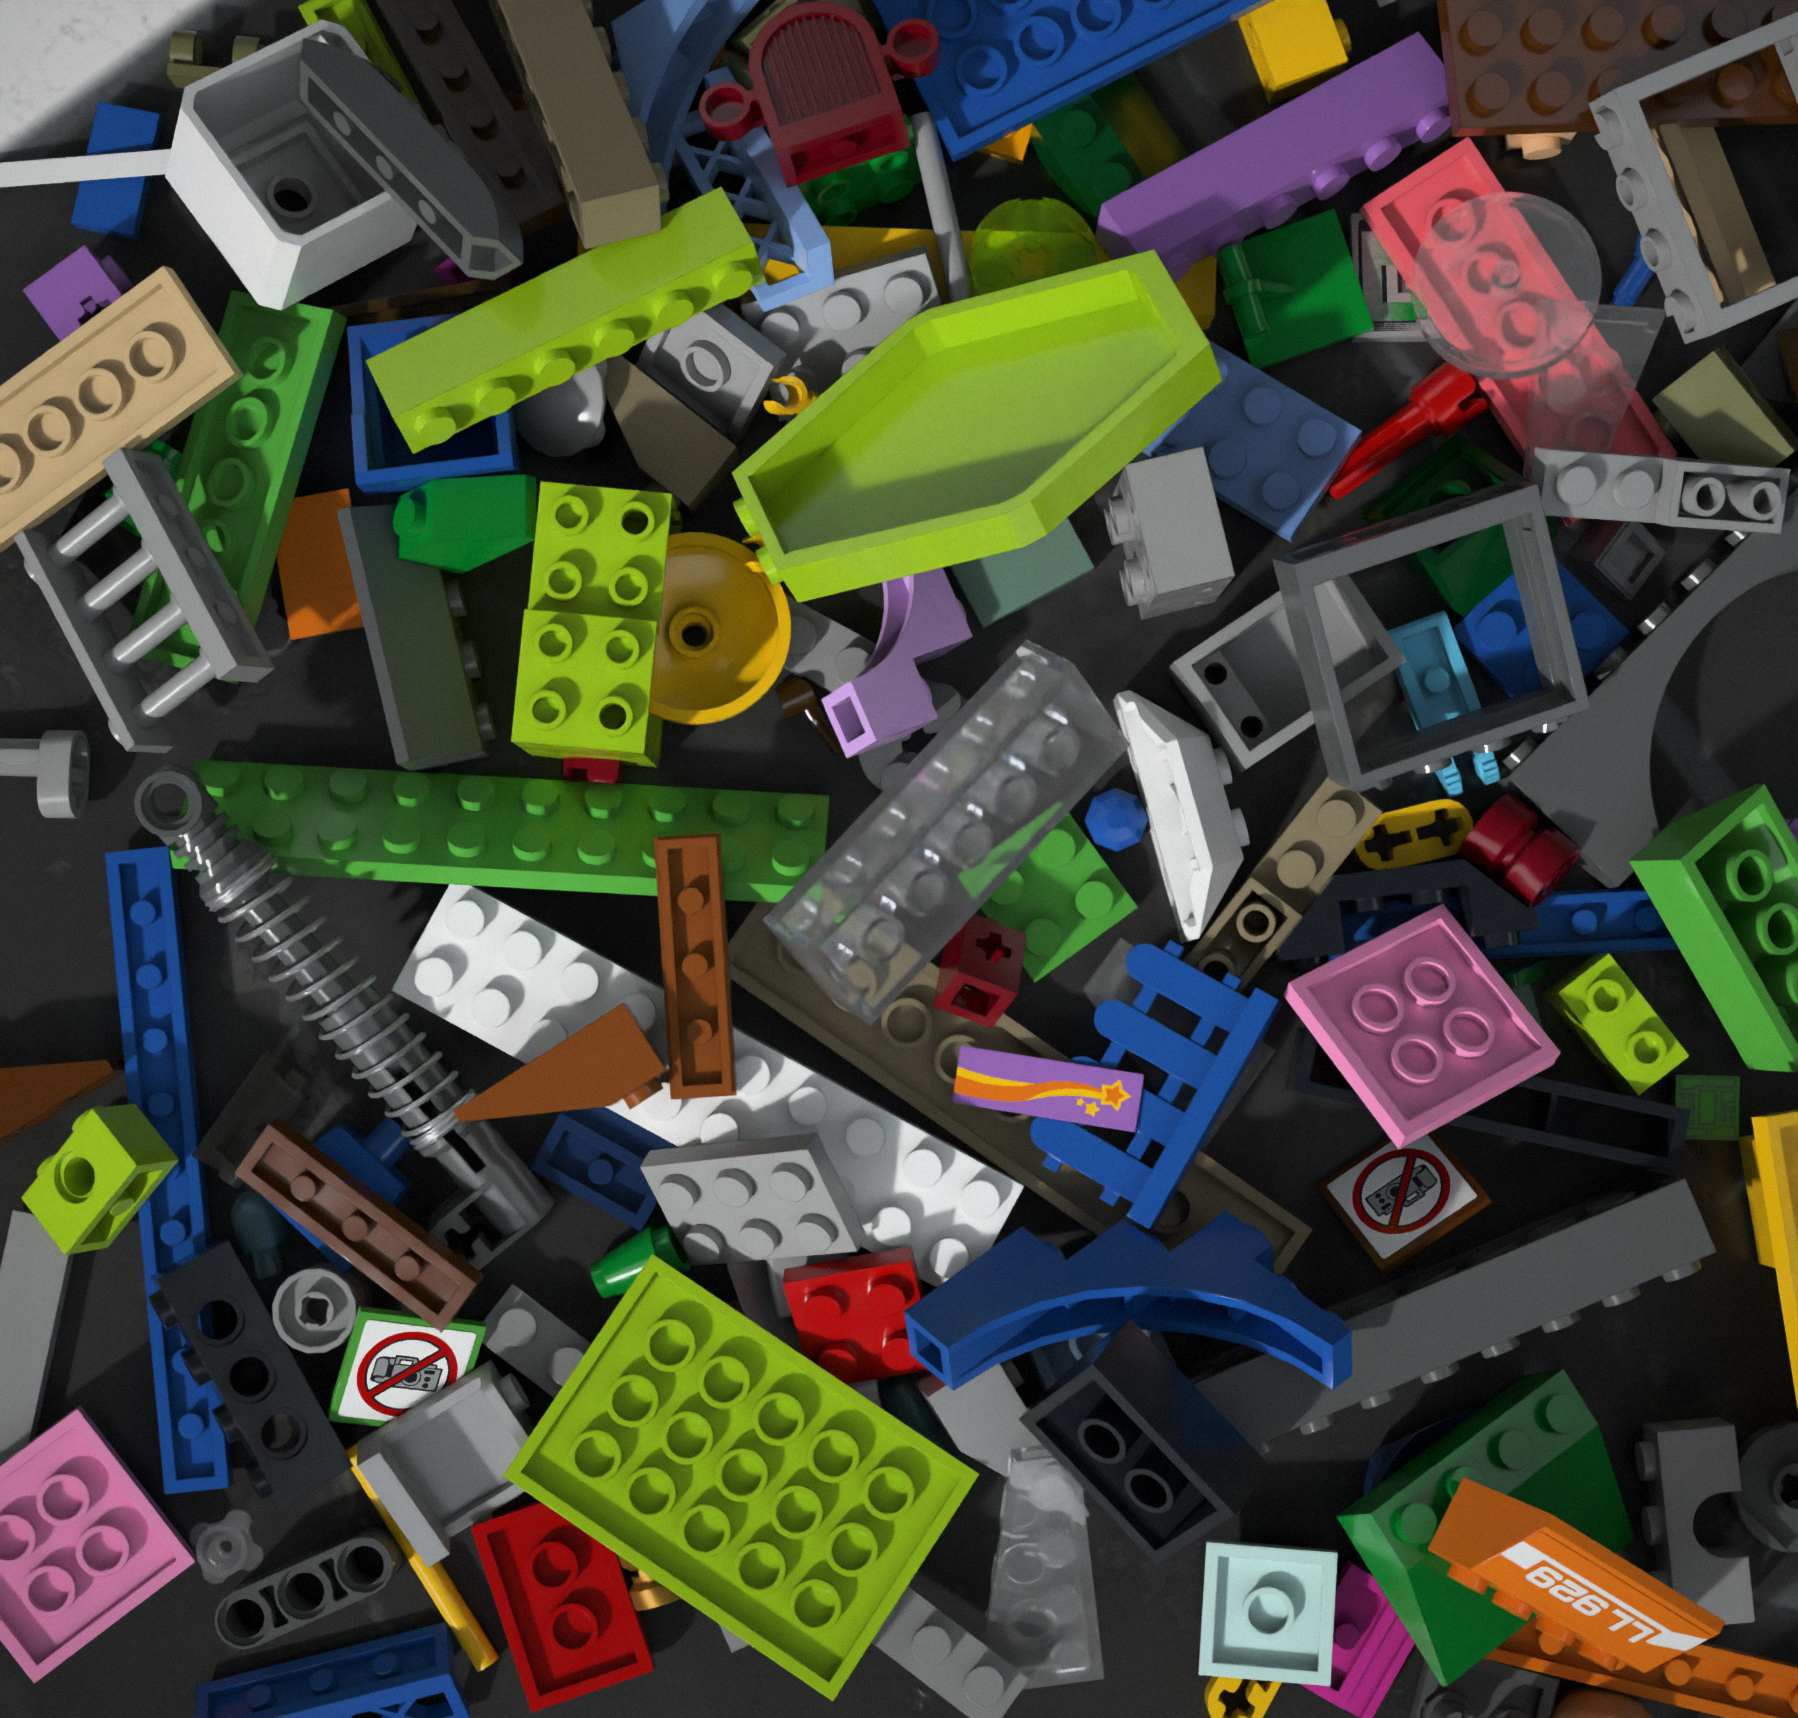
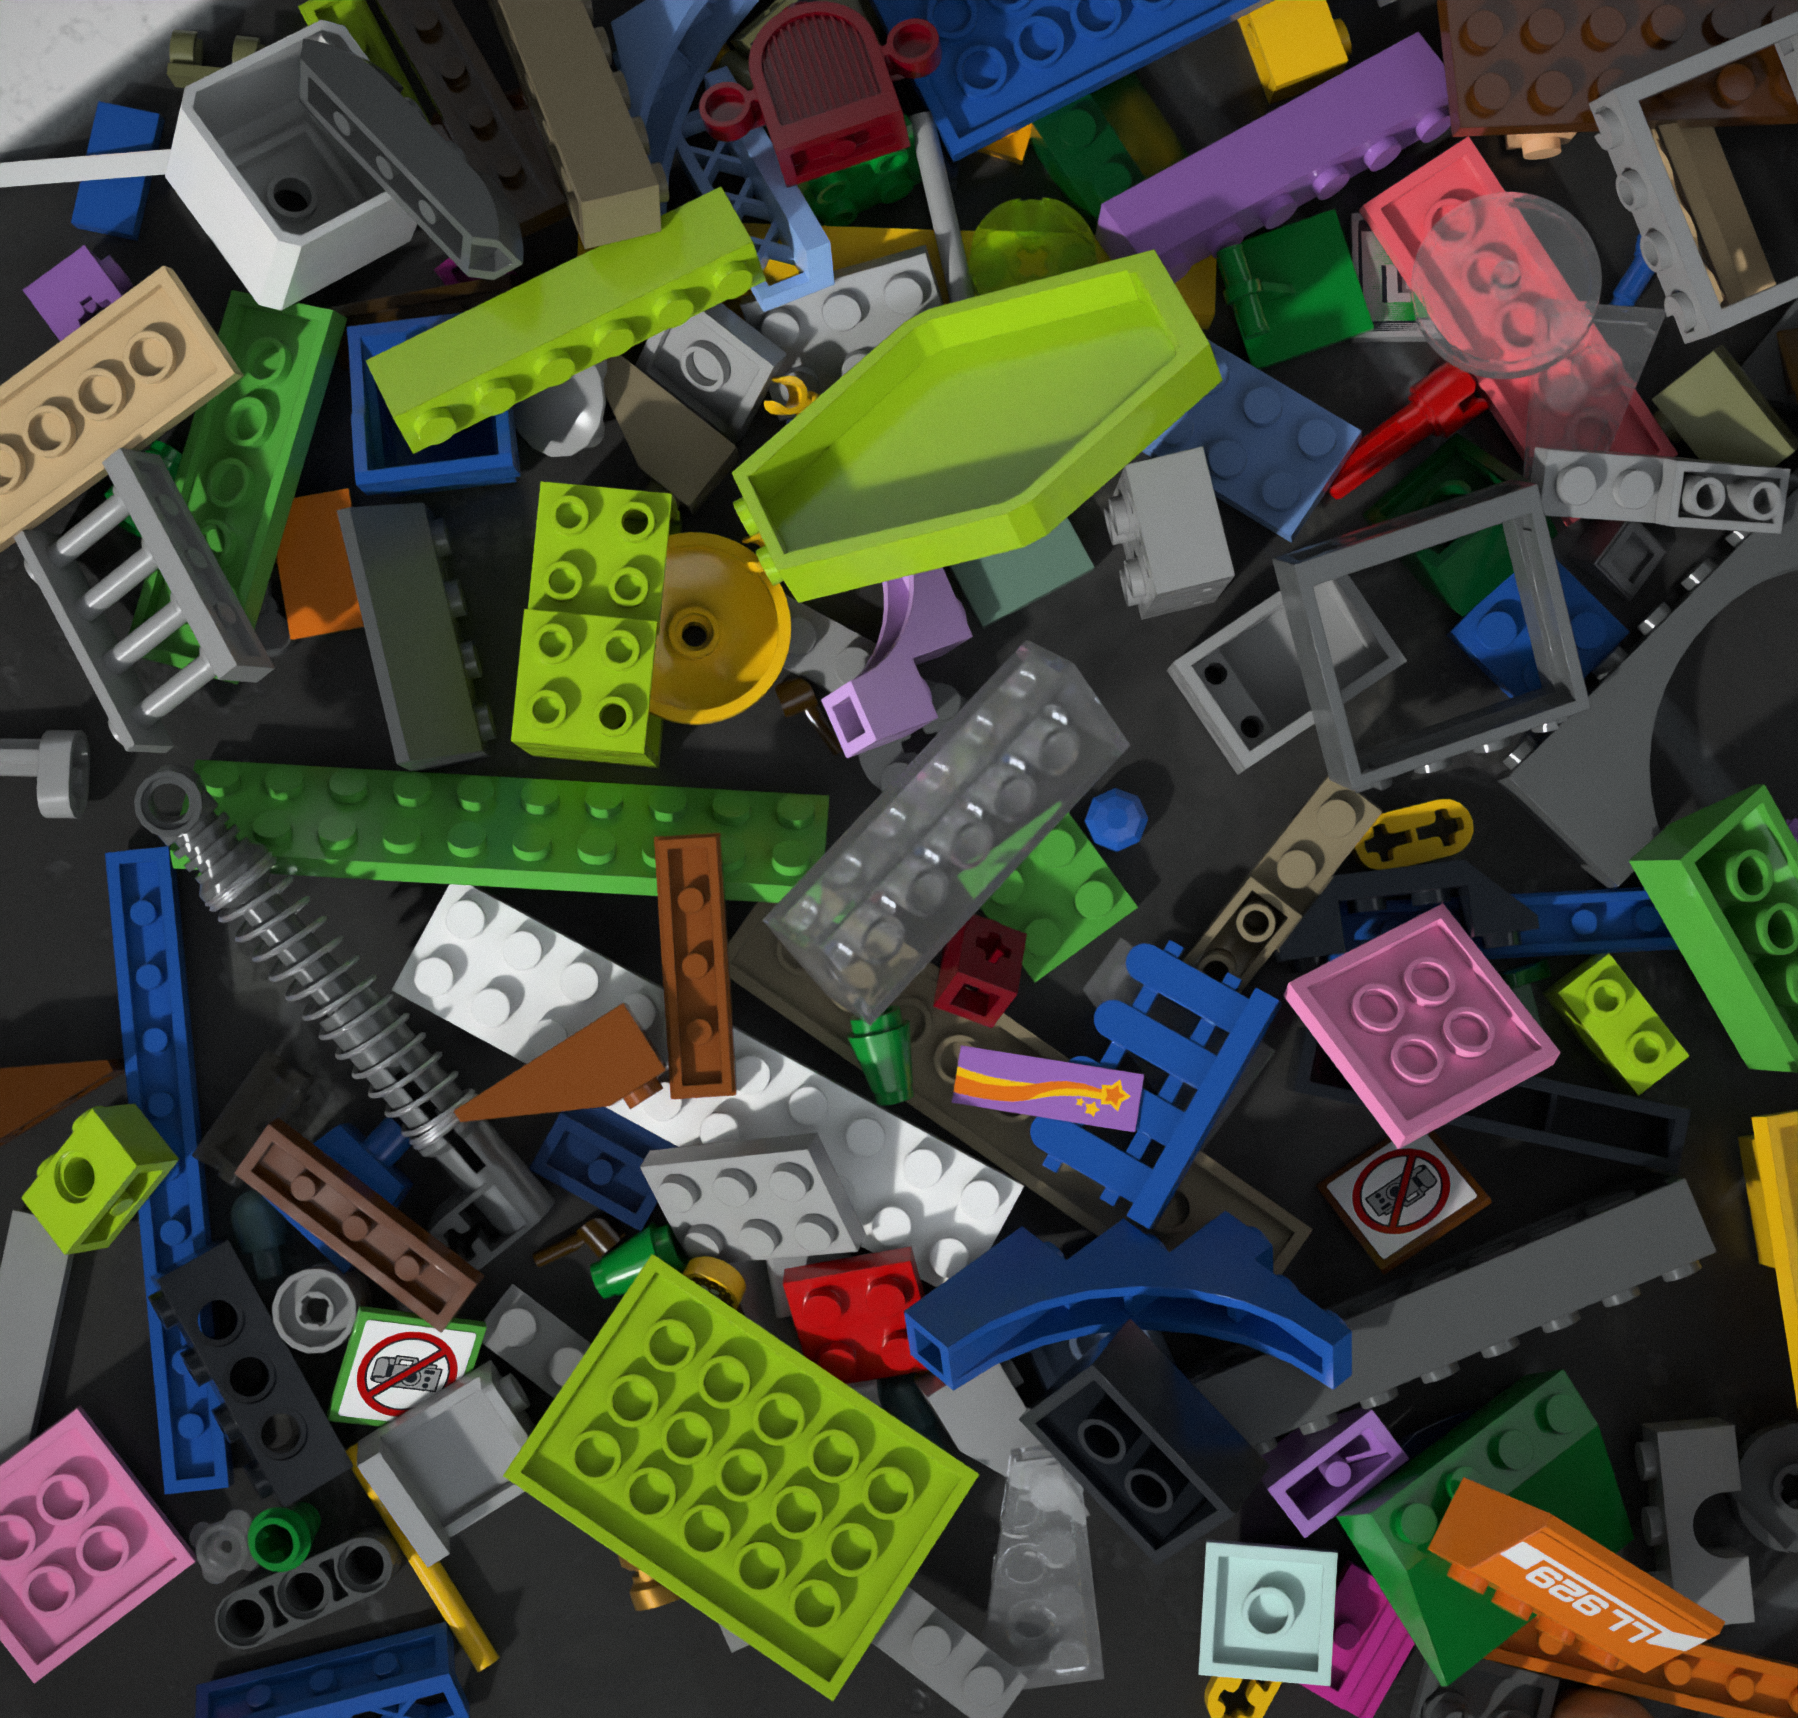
green slope [393,474,536,574] -> none
red plate [470,1500,656,1713] -> none
dark red tile [560,757,625,785] -> none
white wedge [1113,690,1250,943] -> none
medium azure hinge [1387,610,1500,798] -> none
dark red wheel [1457,792,1582,911] -> none
bright green tile [1670,1074,1740,1141] -> none
none -> green cone [248,1502,321,1572]
none -> dark brown hand [533,1213,625,1267]
none -> yellow tile [683,1256,746,1310]
none -> green cone [847,1006,914,1106]
none -> medium lavender slope [1261,1407,1409,1538]

